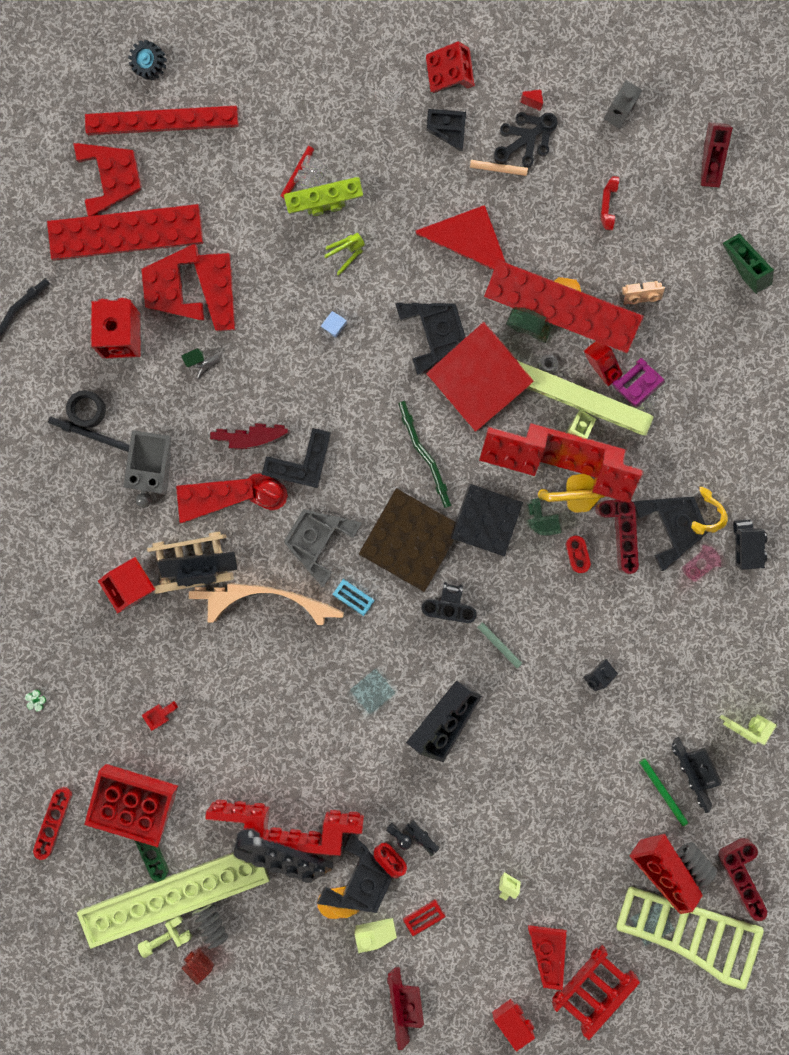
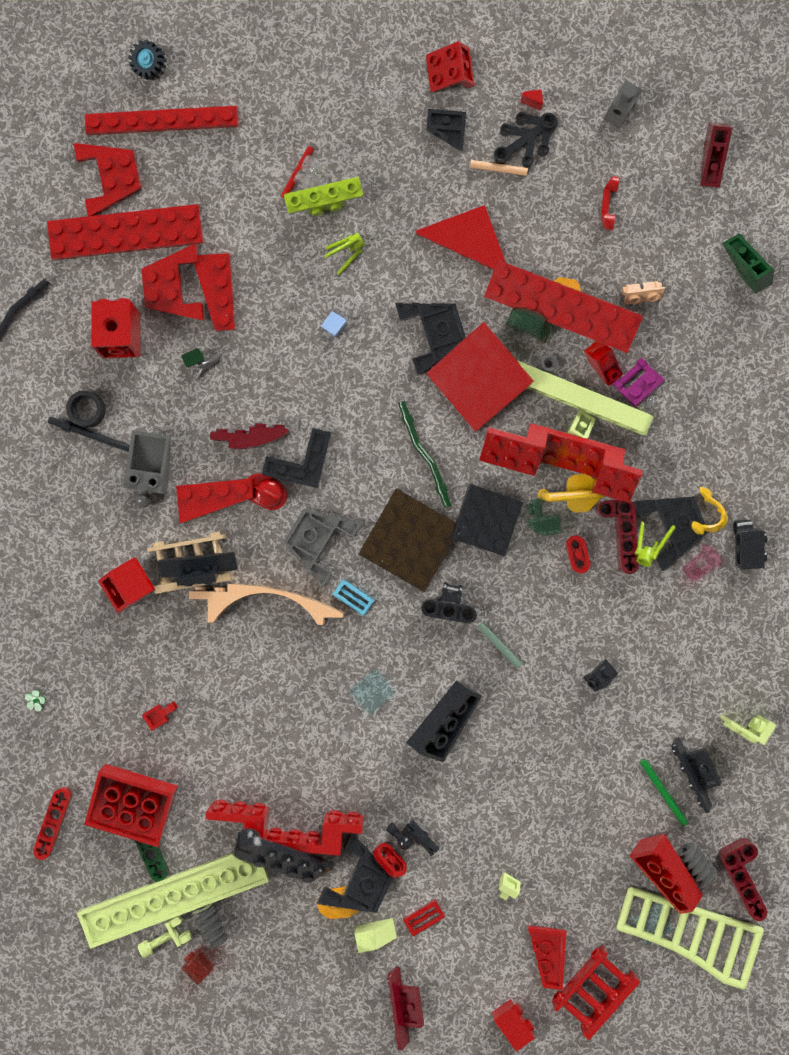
none -> lime plant [635,522,675,567]

